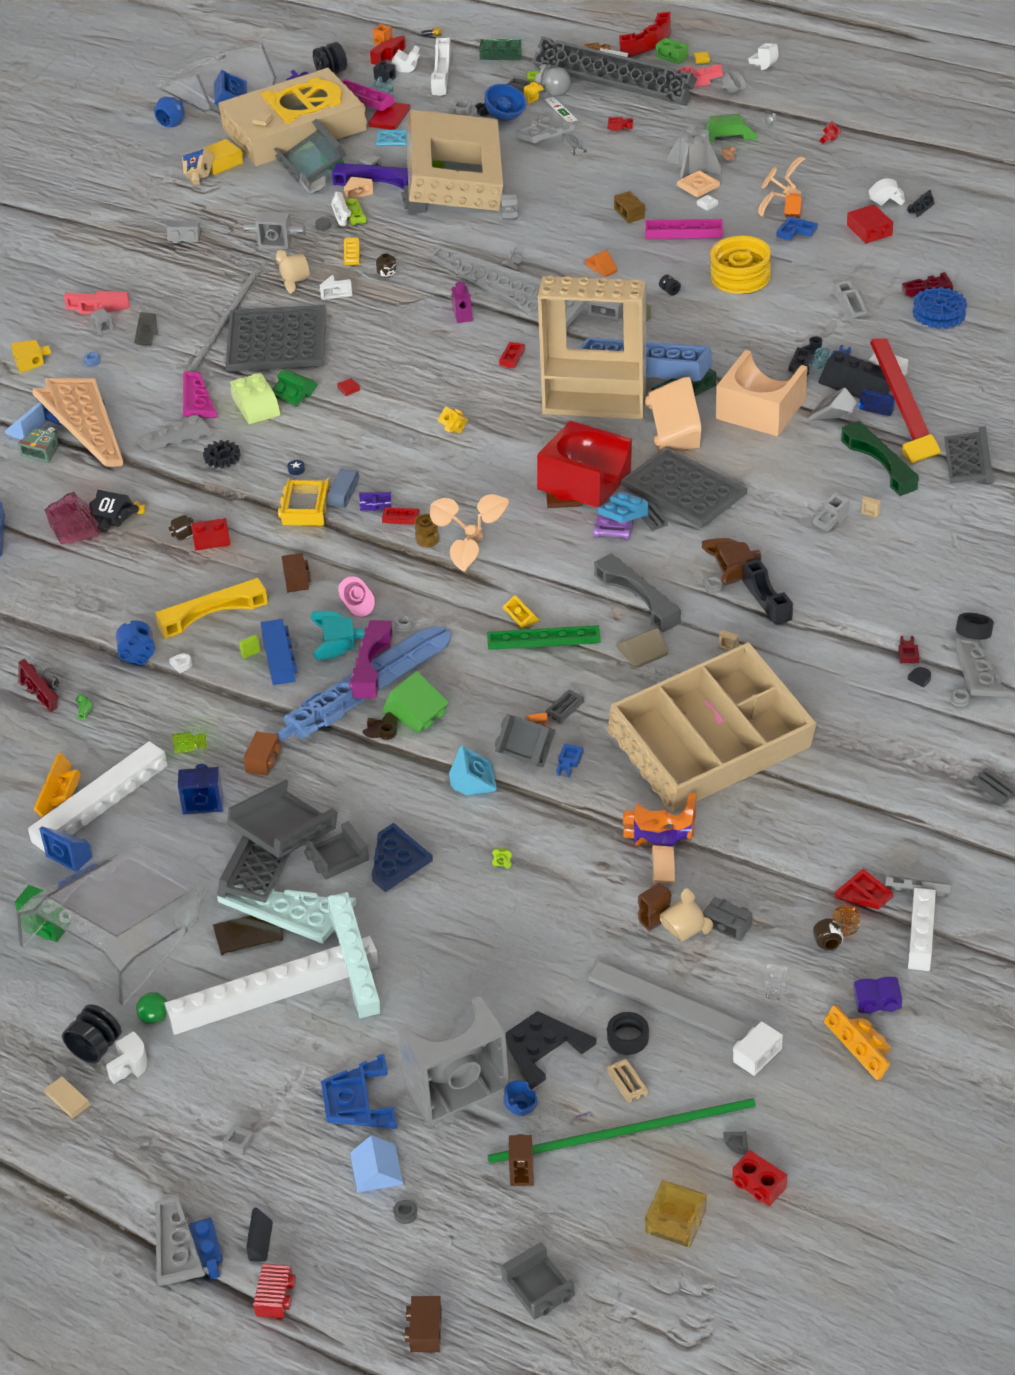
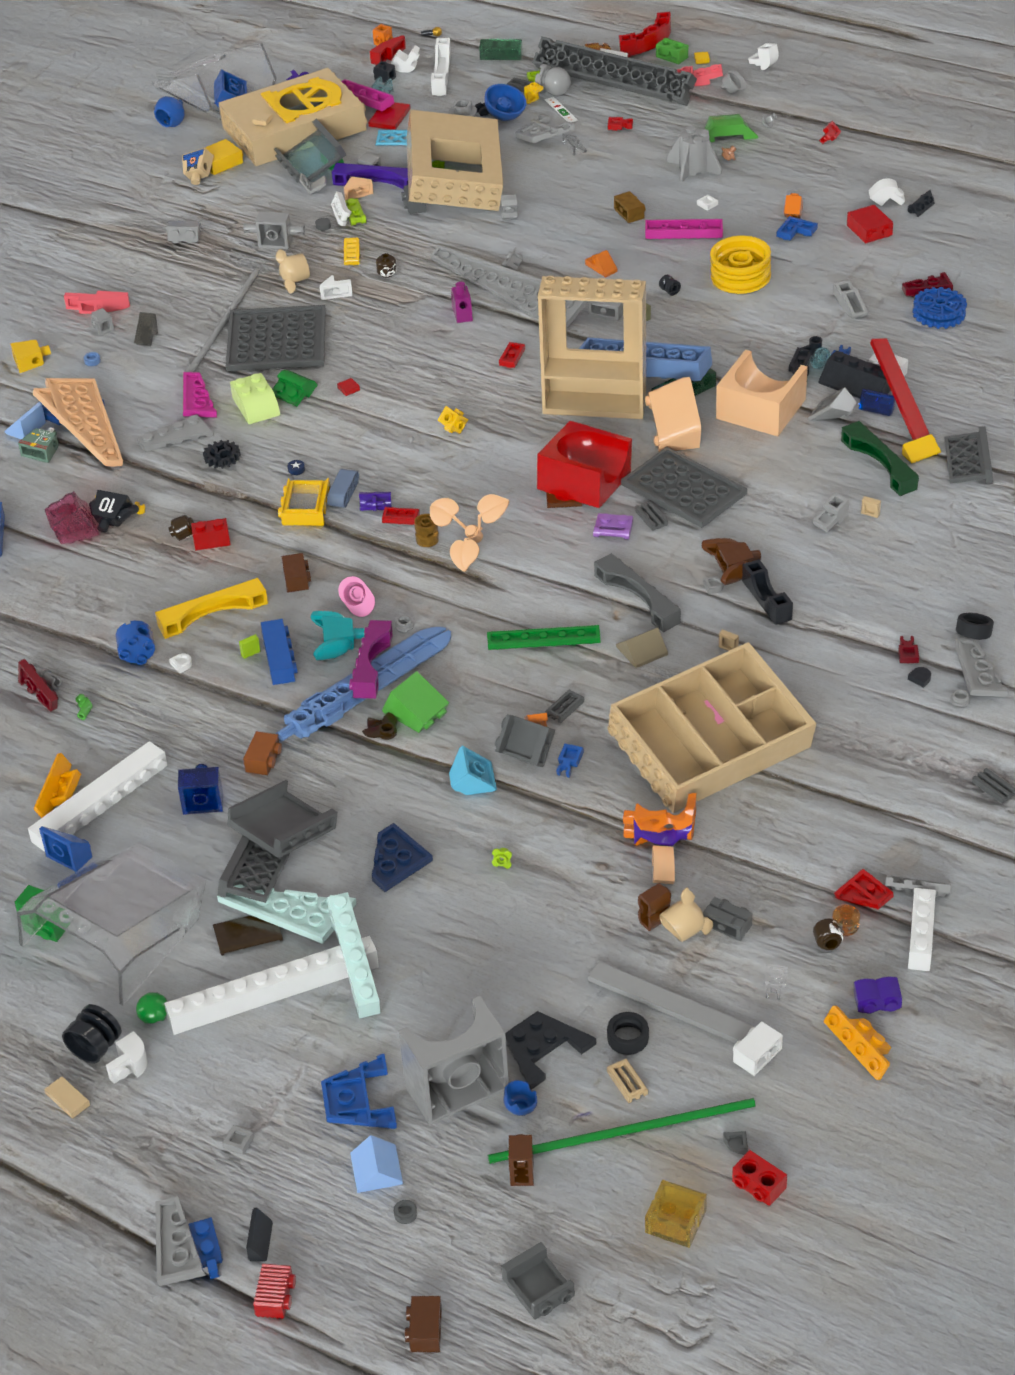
clear neon green plate [172,731,207,753] -> none
dark grey panel [304,821,369,879] -> none
black wheel [312,42,347,73] -> none
yellow slope [502,595,540,629] -> none
dark azure plate [597,492,648,523] -> none
light nougat plate [677,170,720,198] -> none
light nougat plant [758,157,805,217] -> none

